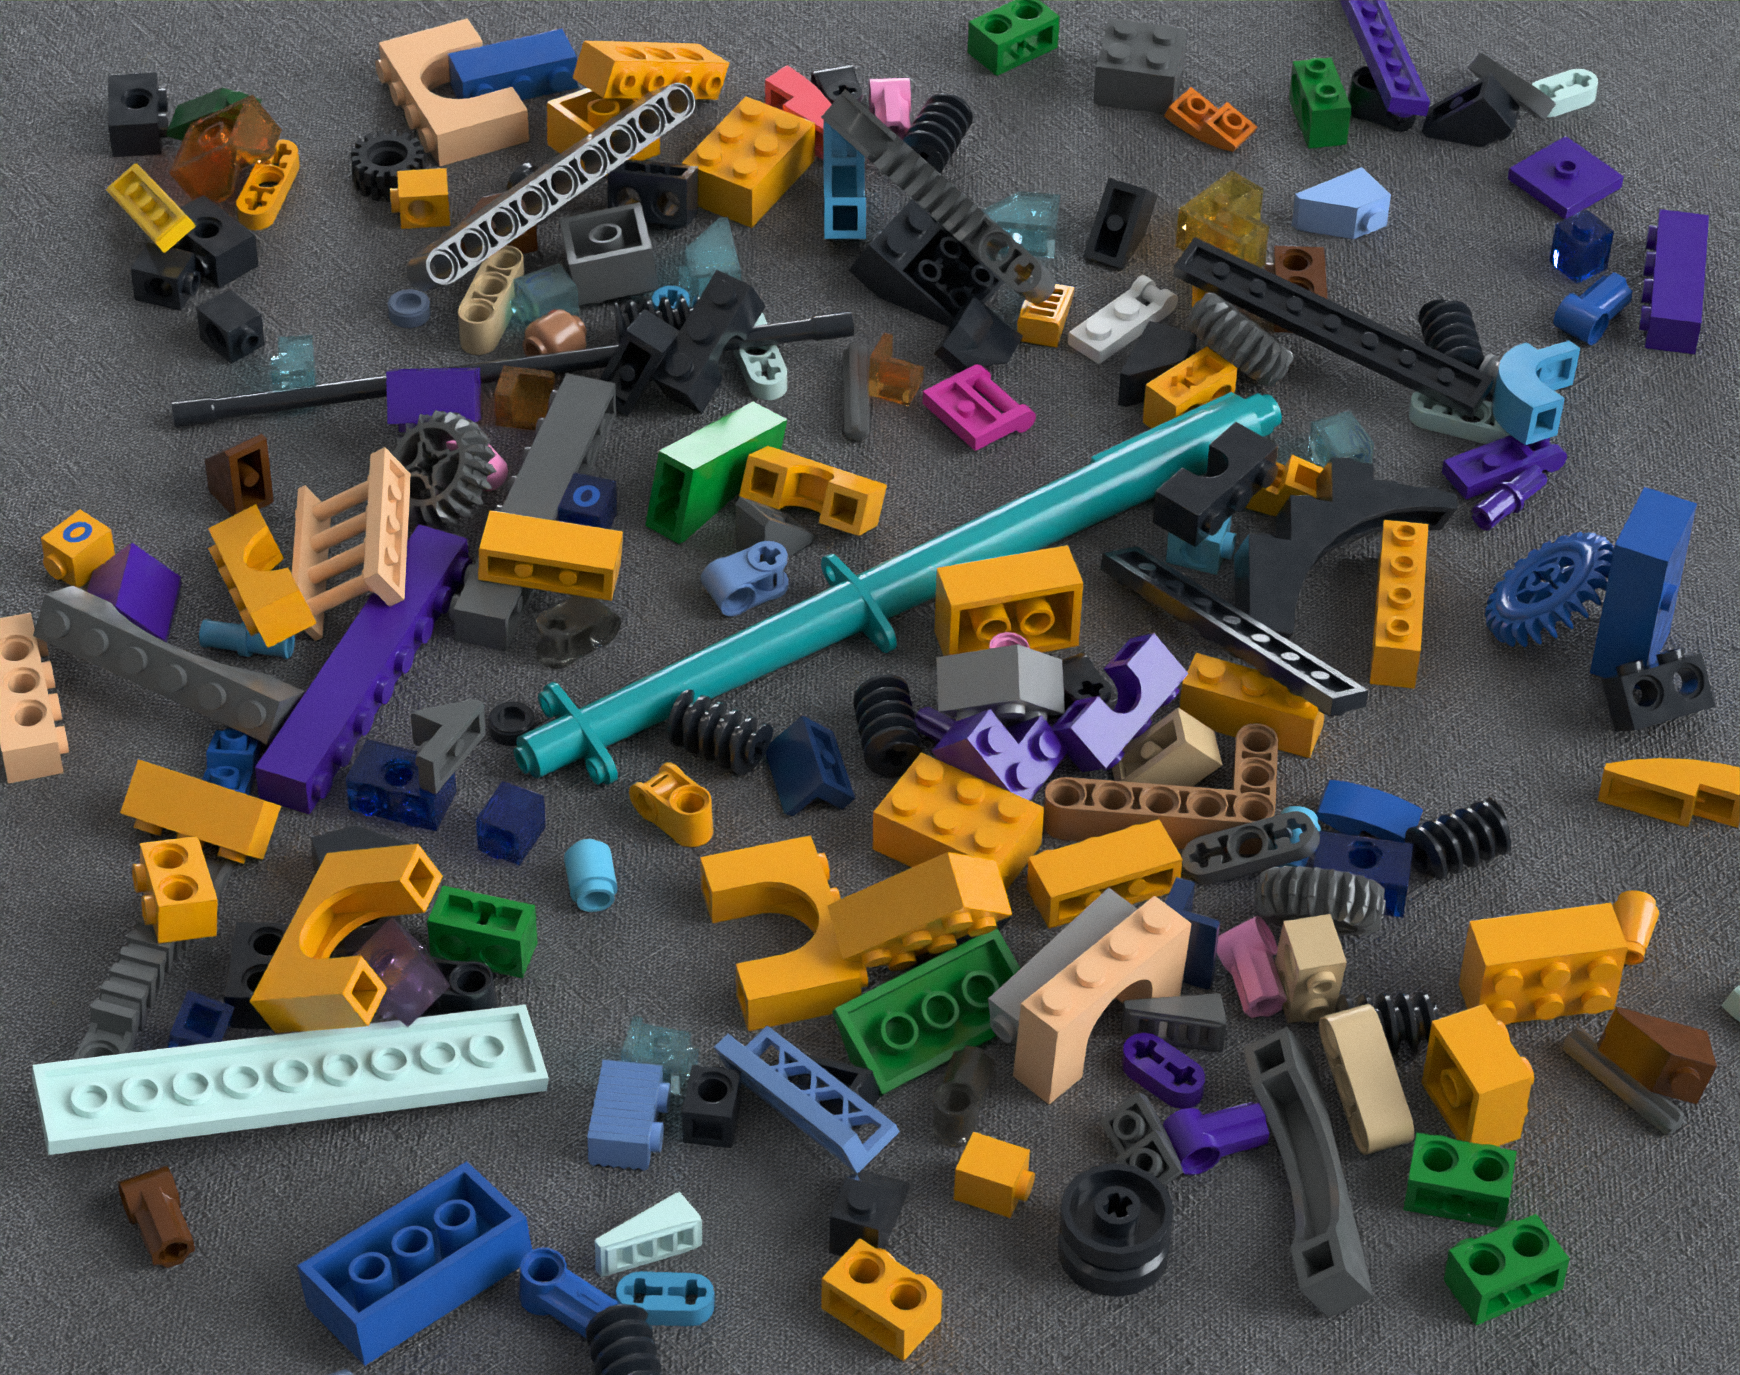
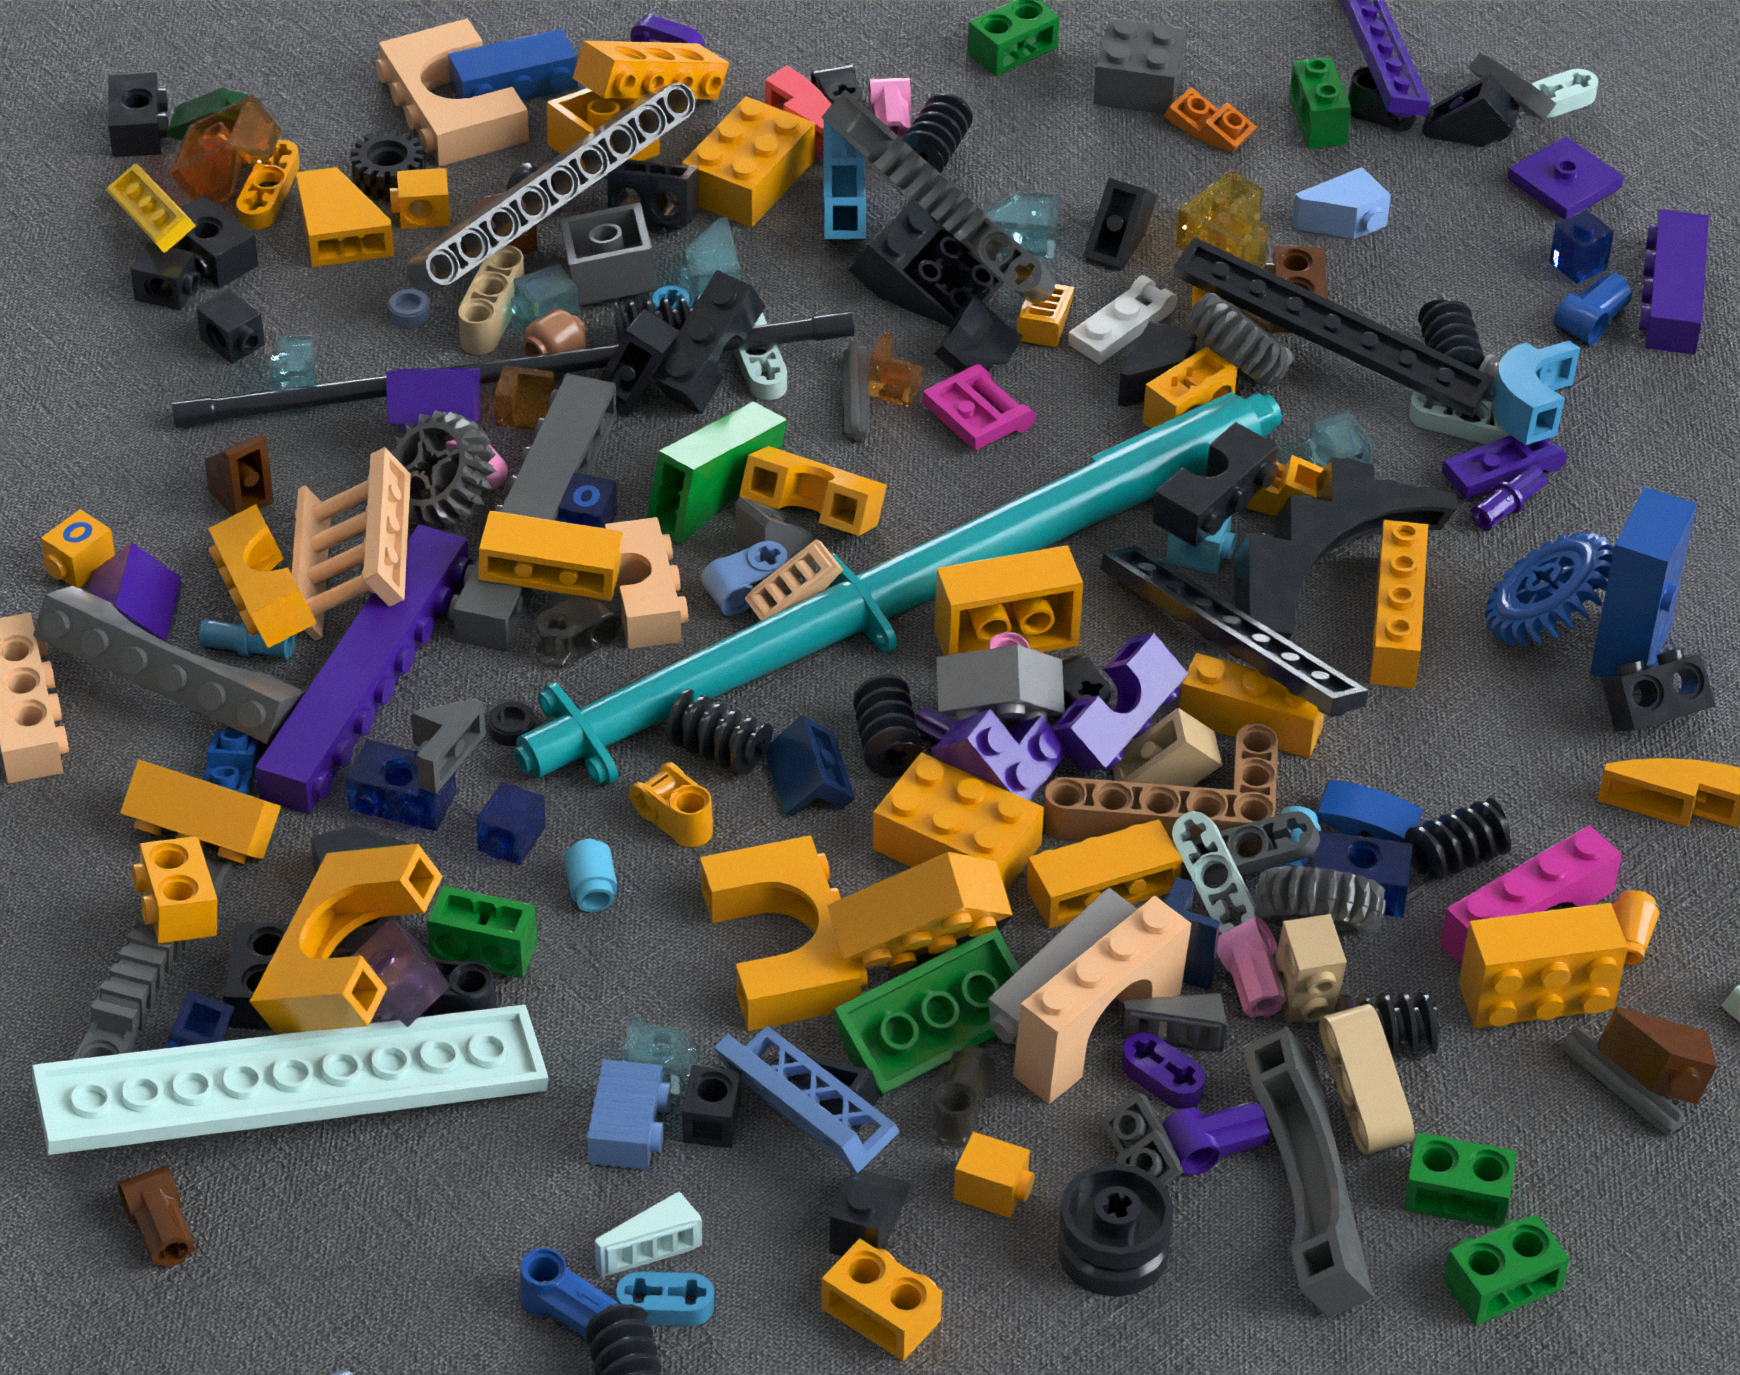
blue brick [297,1161,532,1366] -> none
light orange brick [1421,1004,1534,1146] -> none
none -> light orange slope [296,167,394,267]
none -> light nougat arch [605,517,688,649]
none -> dark purple beam [630,14,705,47]
none -> light nougat slope [745,539,843,621]
none -> light aqua beam [1172,811,1258,933]
none -> dark pink arch [1440,825,1622,966]

